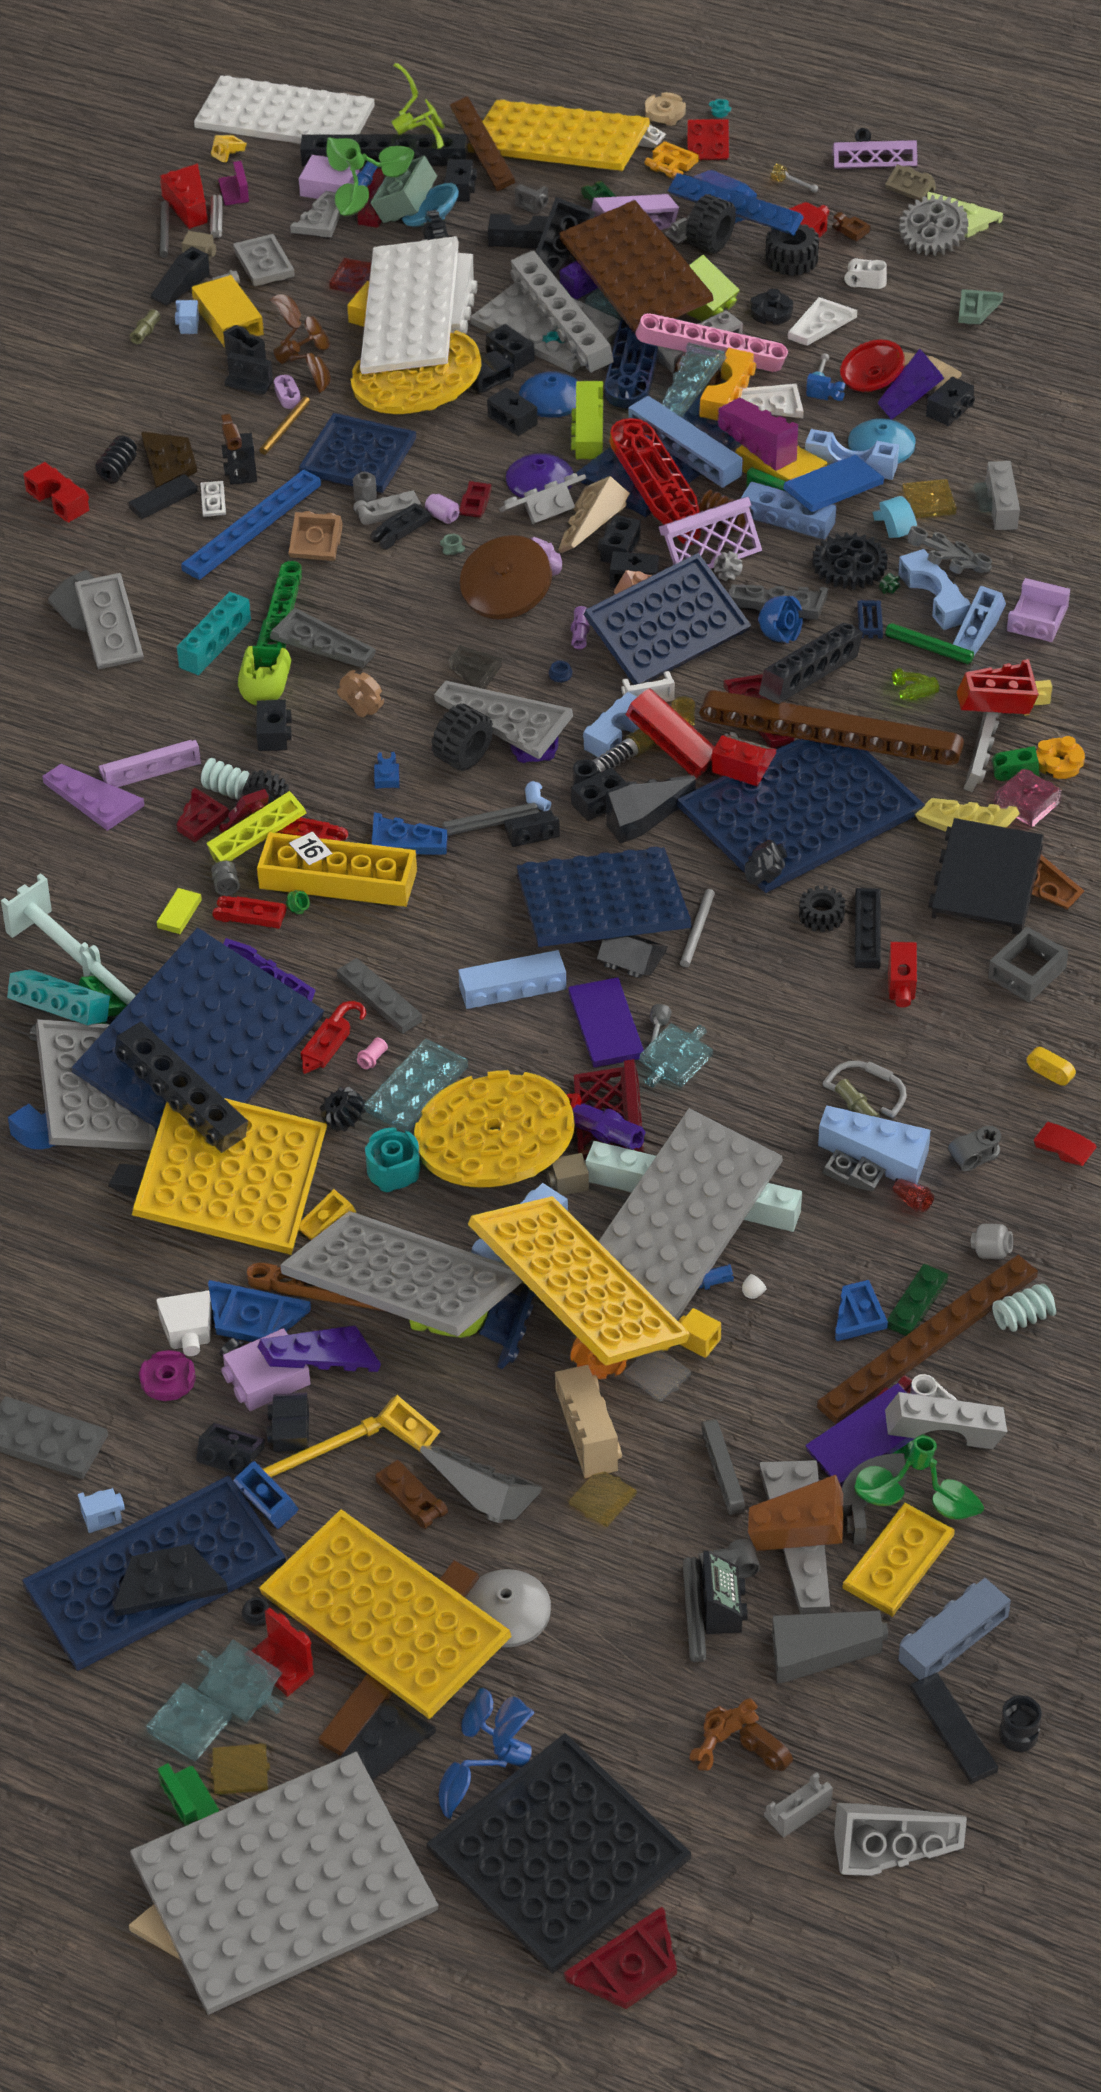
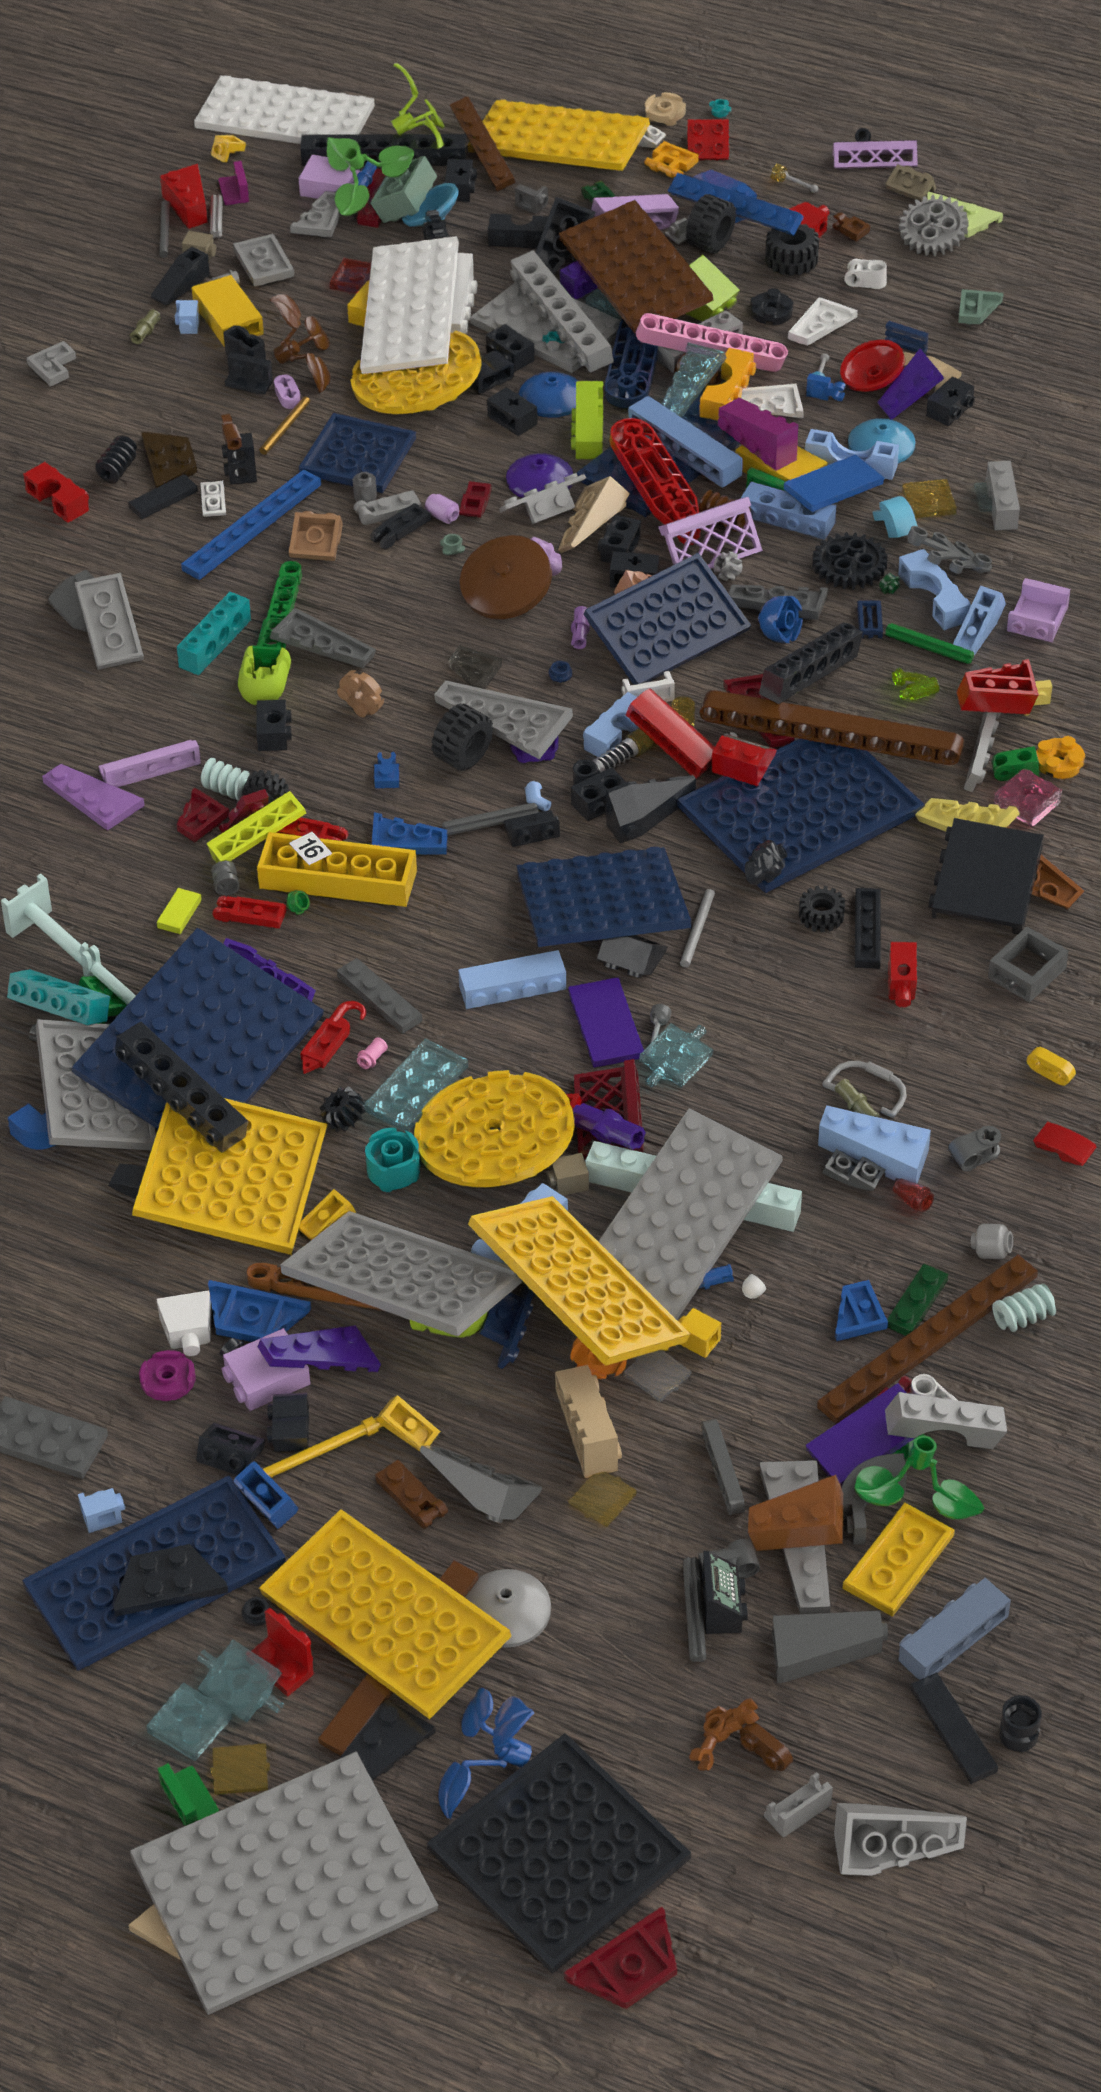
none -> light grey plate [27,341,76,386]
none -> dark blue tile [885,321,929,353]

